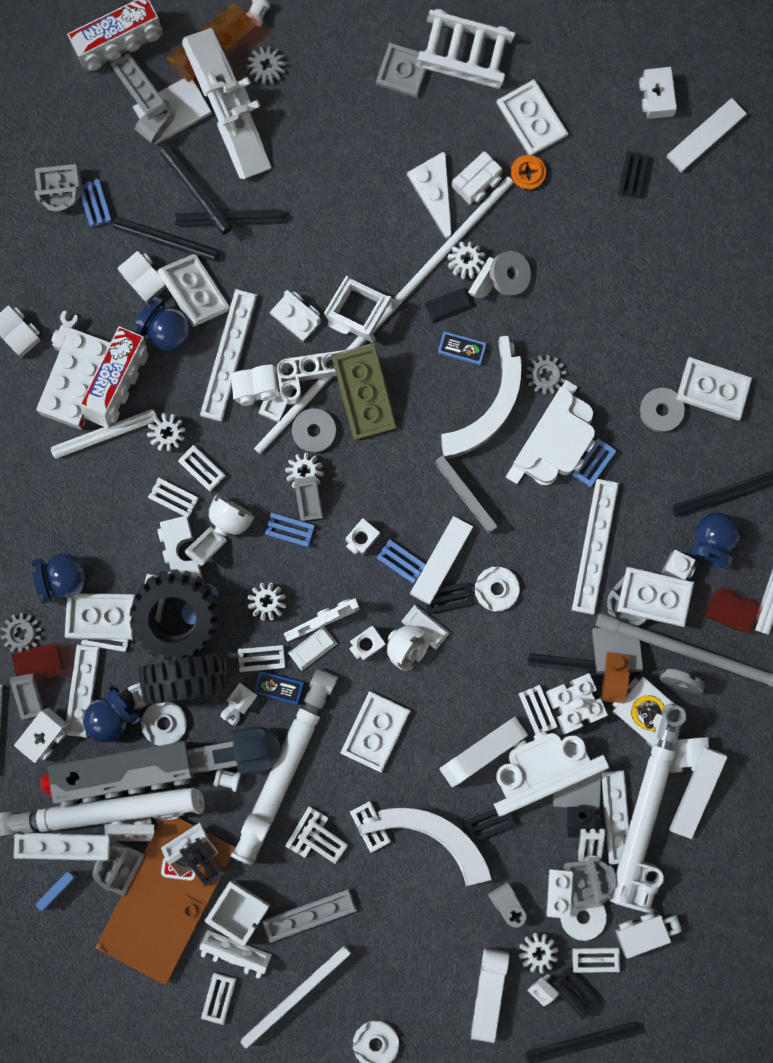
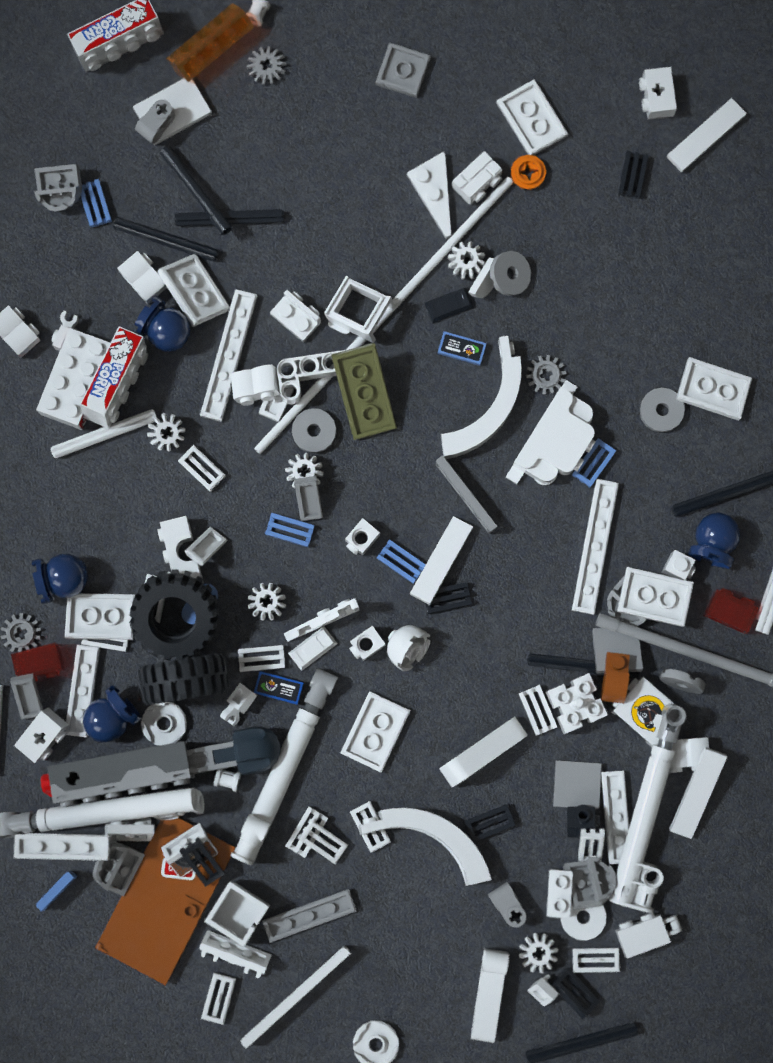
light grey tile [111,53,168,120] -> none
white bush [127,683,148,710] -> none
white tile [148,478,199,518] -> none
white piece [182,28,271,179] -> none
white cylinder [209,495,255,537] -> none
white tile [401,604,450,650] -> none
white fence [416,9,515,89] -> none
white tile [475,567,519,612] -> none
white brick [494,731,609,817] -> none

